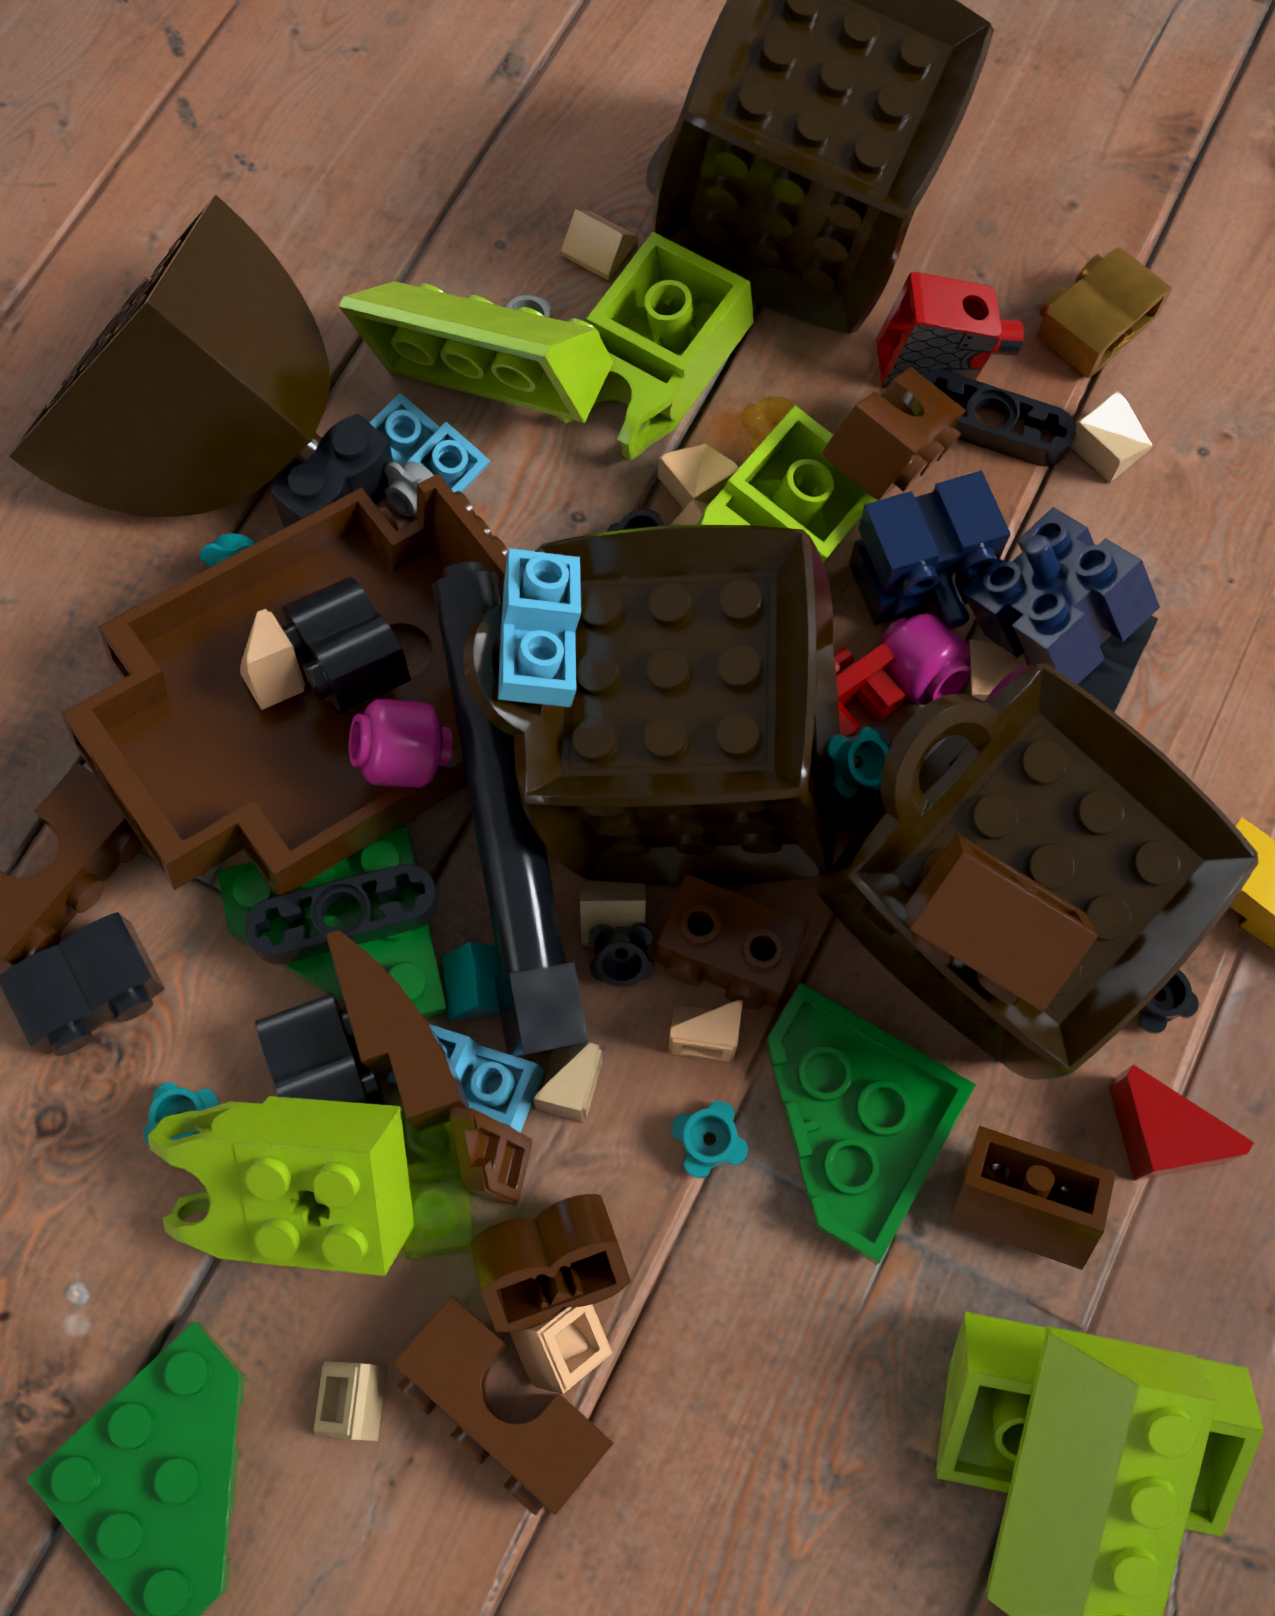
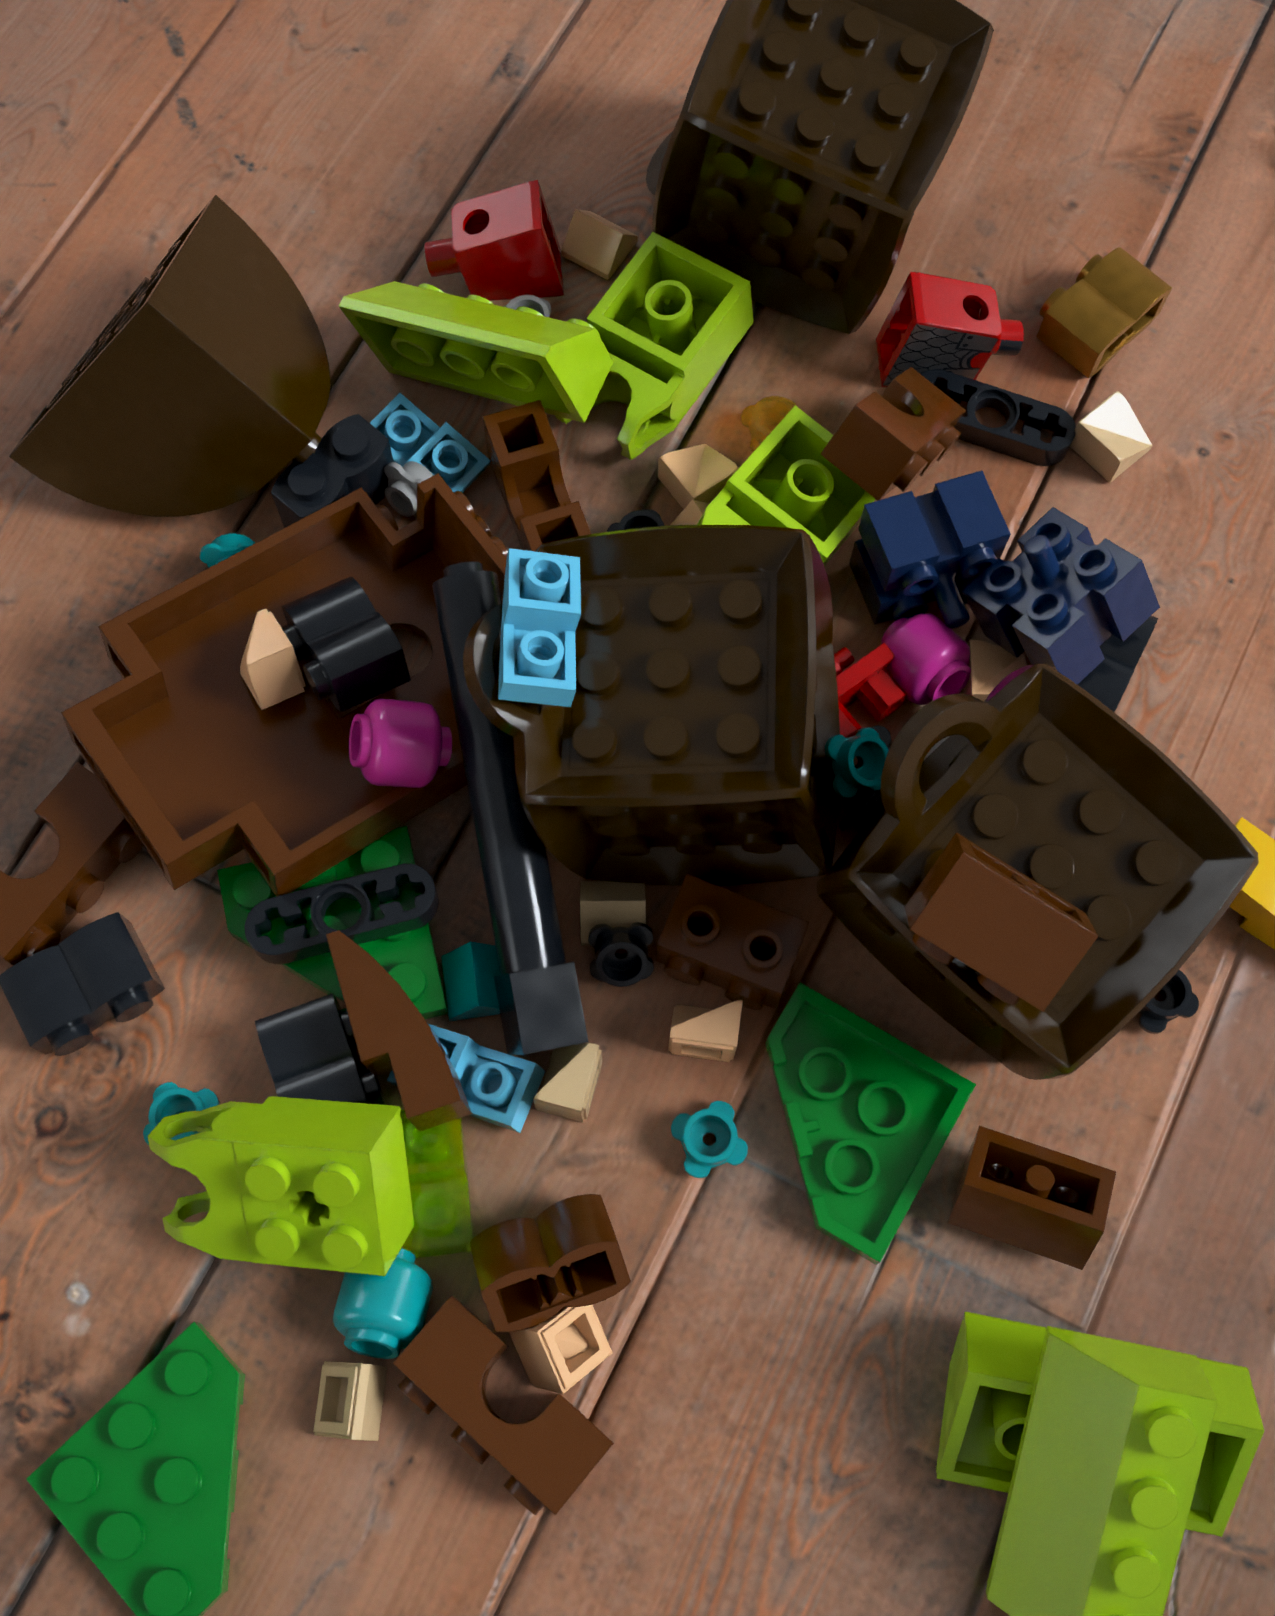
reddish brown tile [450,1106,533,1206] -> none
red slope [1109,1064,1254,1181] -> none
none -> teal head [333,1248,433,1359]
none -> red torso [424,180,564,301]
none -> reddish brown arch [482,400,591,551]

